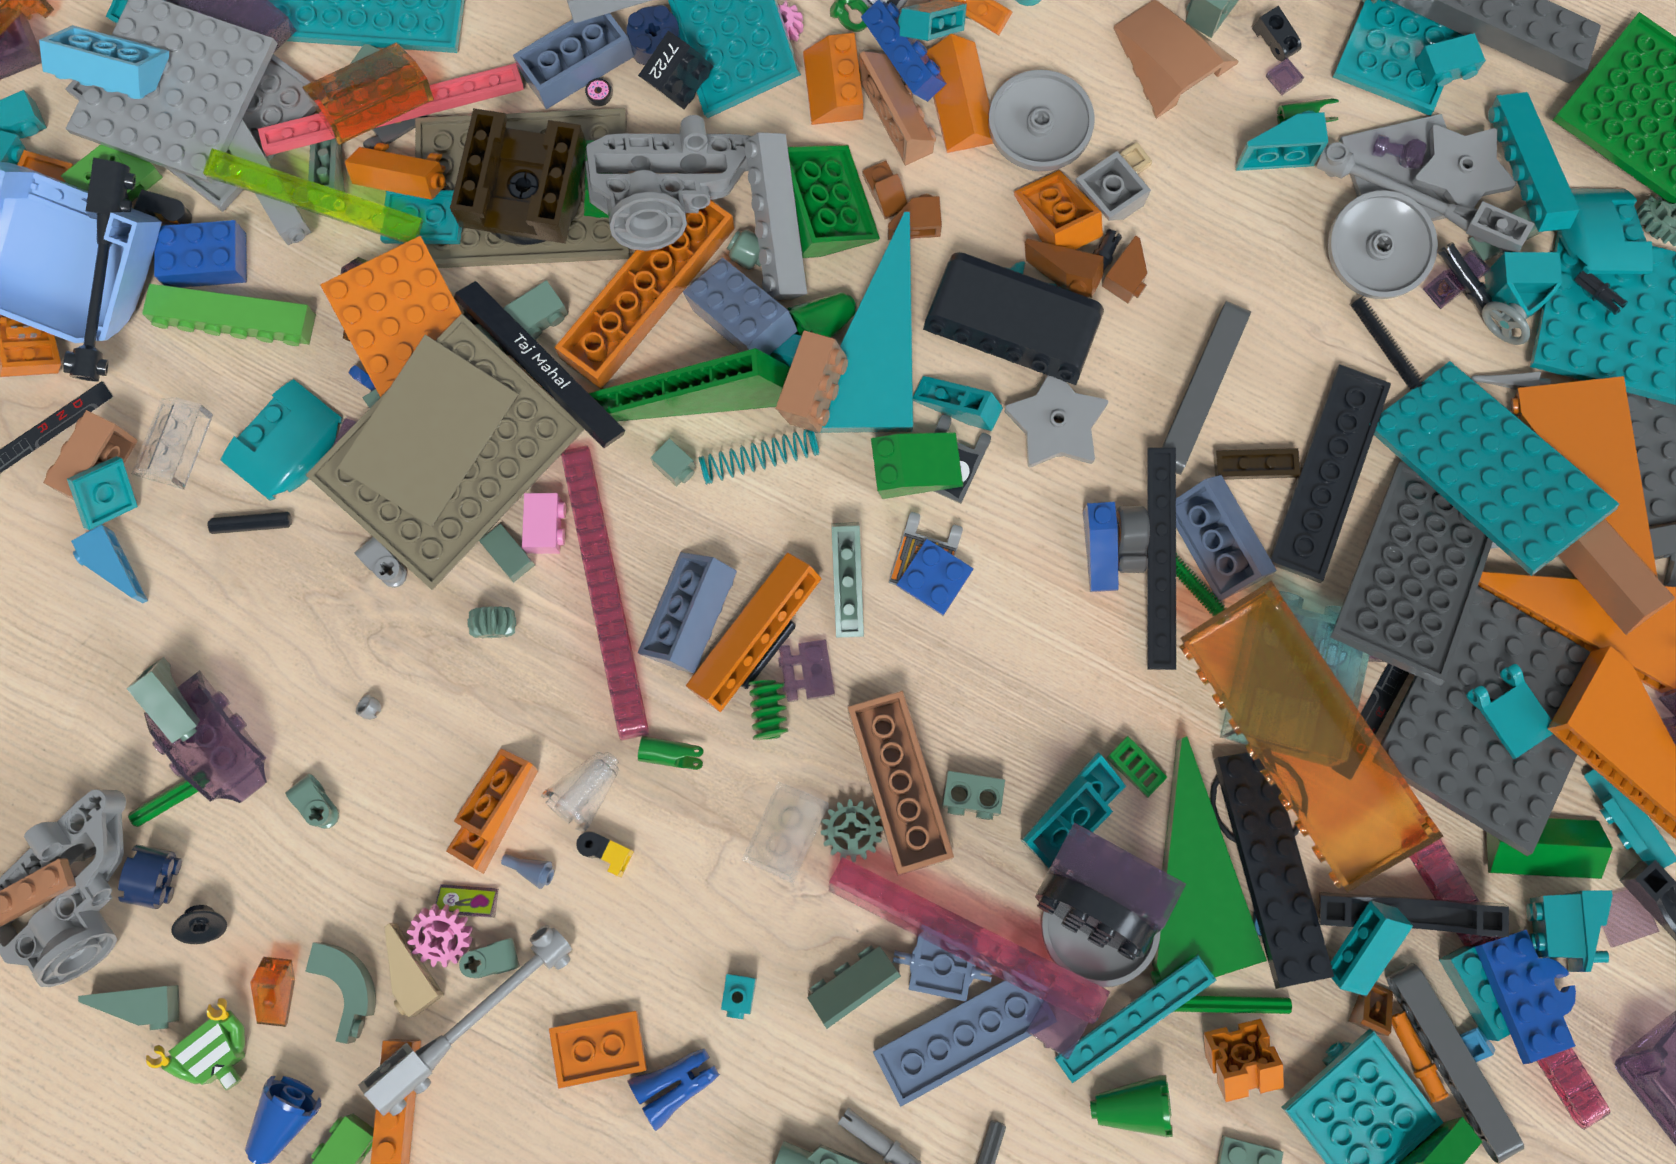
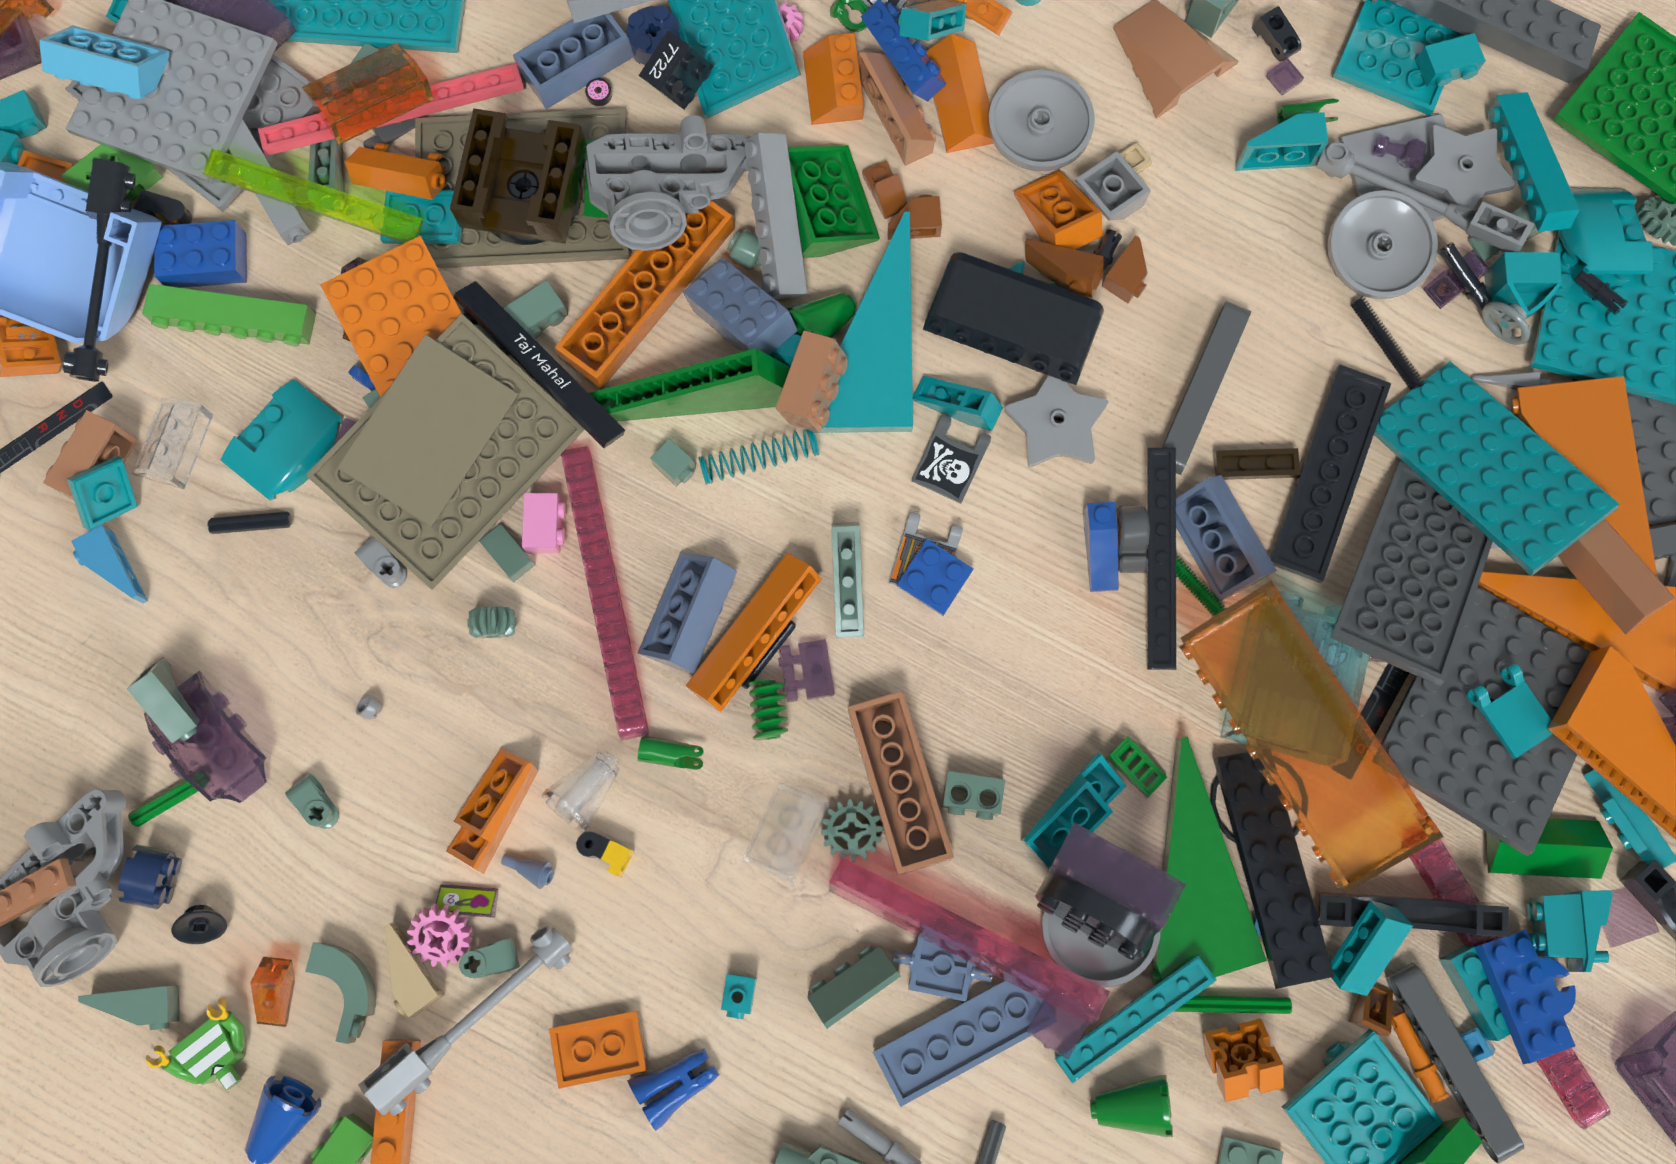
green slope [871,433,963,499] -> none

